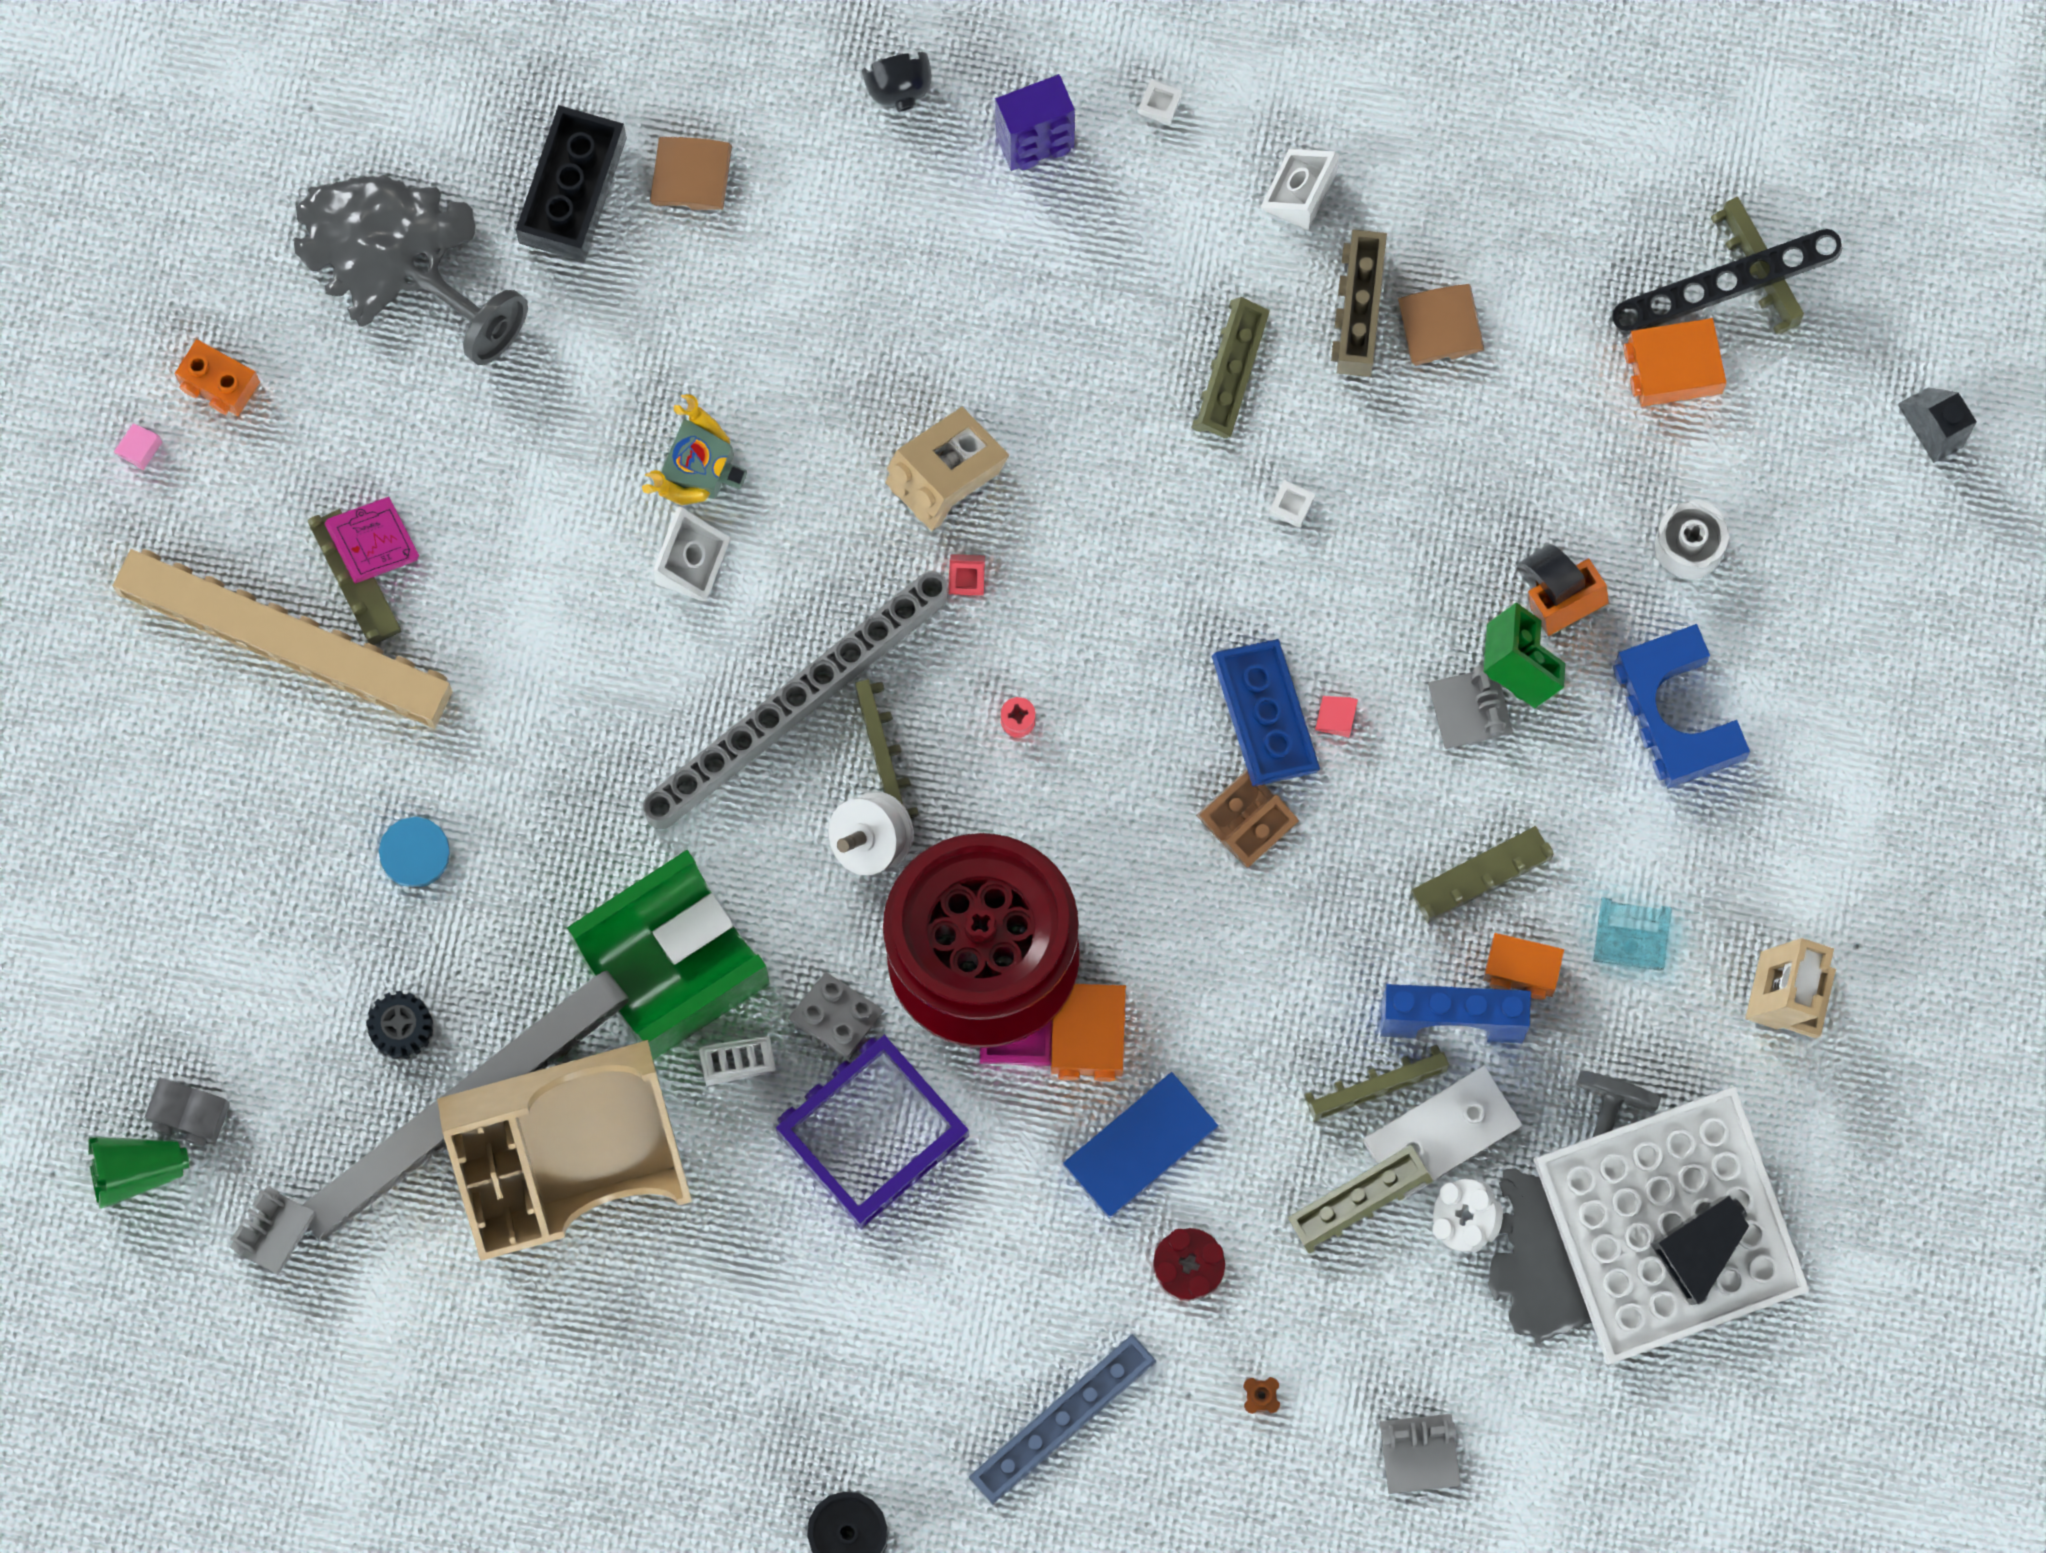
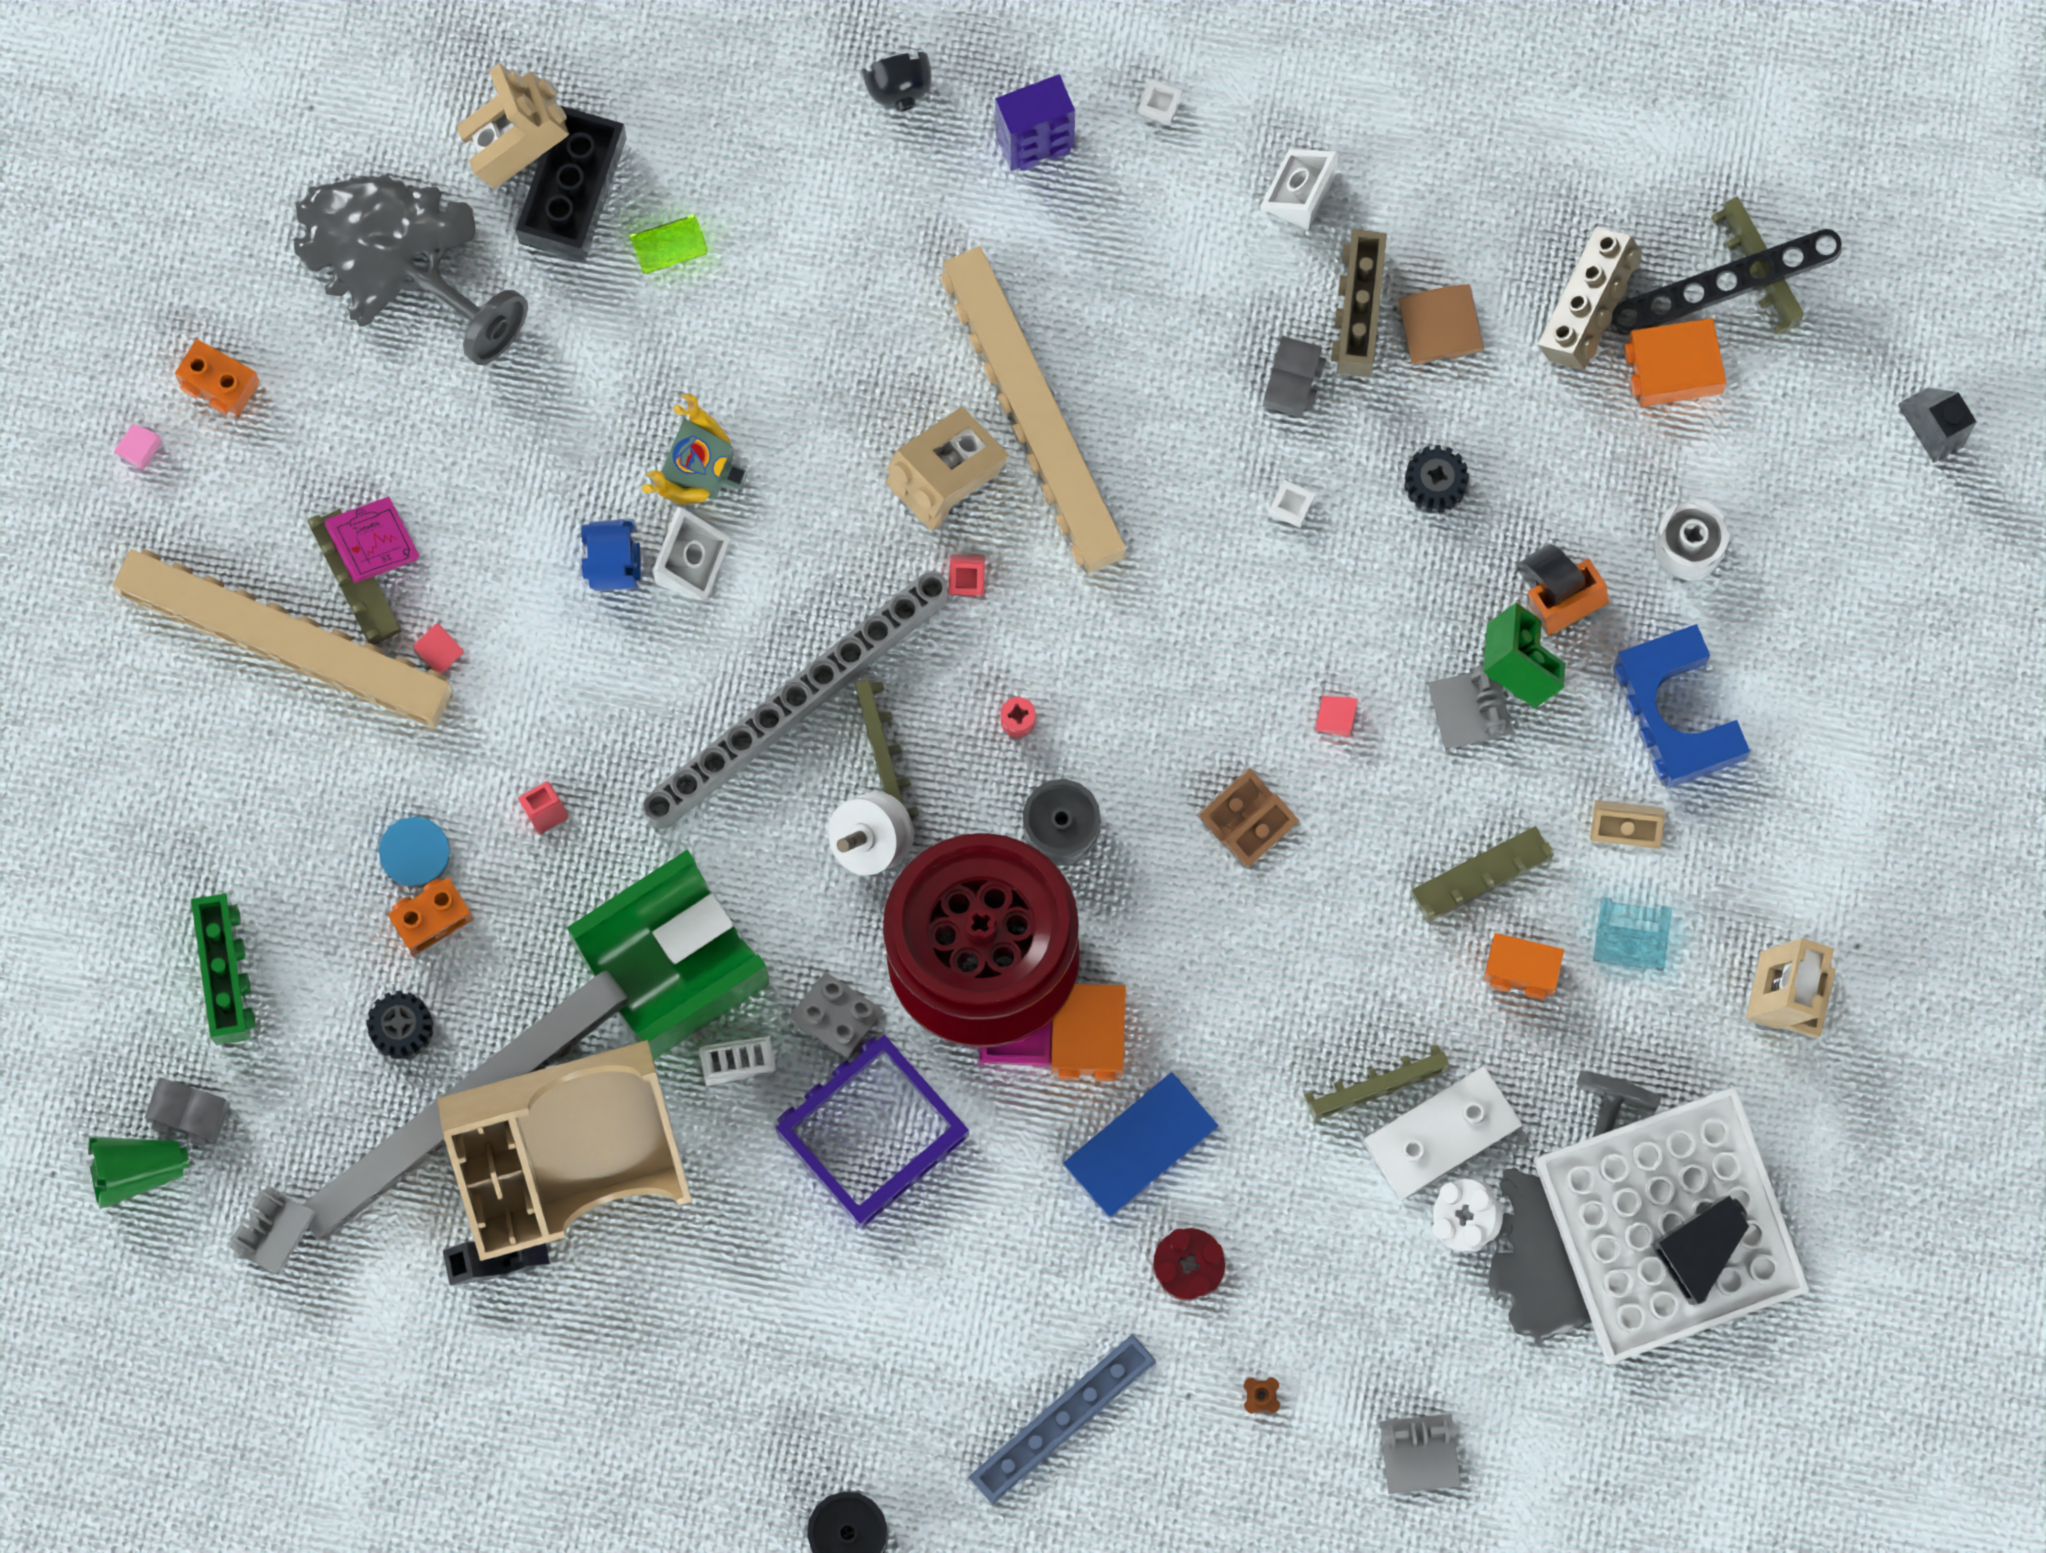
medium nougat slope [650,137,732,210] -> none
olive hinge [1191,297,1270,439] -> none
blue tile [1211,639,1320,787] -> none
hinge [1287,1144,1433,1254] -> none
blue arch [1380,984,1531,1044] -> none
none -> green brick [191,893,256,1046]
none -> orange brick [387,877,474,957]
none -> coral slope [413,623,465,674]
none -> black brick [443,1241,550,1286]
none -> tan brick [457,63,569,189]
none -> coral slope [518,781,568,834]
none -> blue brick [581,519,641,591]
none -> clear neon green slope [630,215,708,274]
none -> tan brick [939,246,1126,574]
none -> dark grey wheel [1023,779,1101,866]
none -> flat silver brick [1262,336,1326,418]
none -> black wheel [1404,445,1469,513]
none -> dark tan brick [1537,227,1642,370]
none -> tan slope [1590,800,1665,849]

